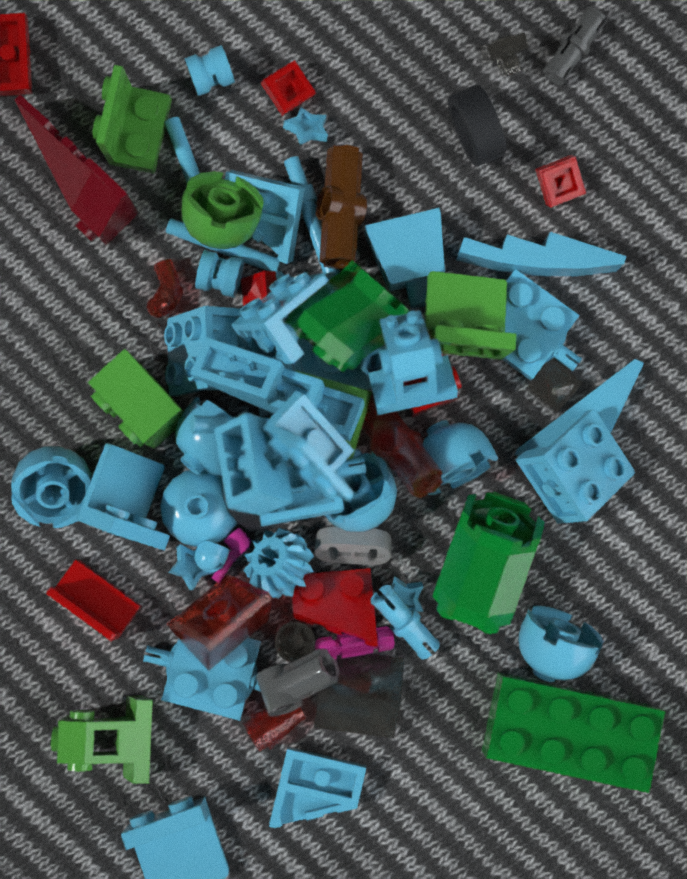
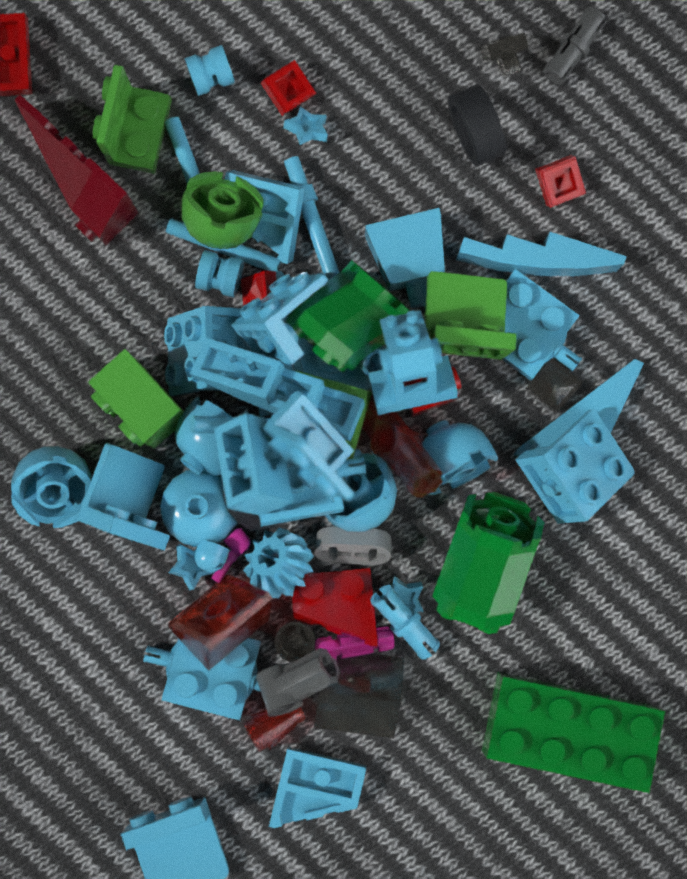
red panel [46,559,142,641] -> none
bright green tile [51,695,153,784] -> none
clear red arm [147,259,183,318] -> none
reddish brown piece [316,144,367,269] -> none
medium azure cylinder [518,606,604,682] -> none

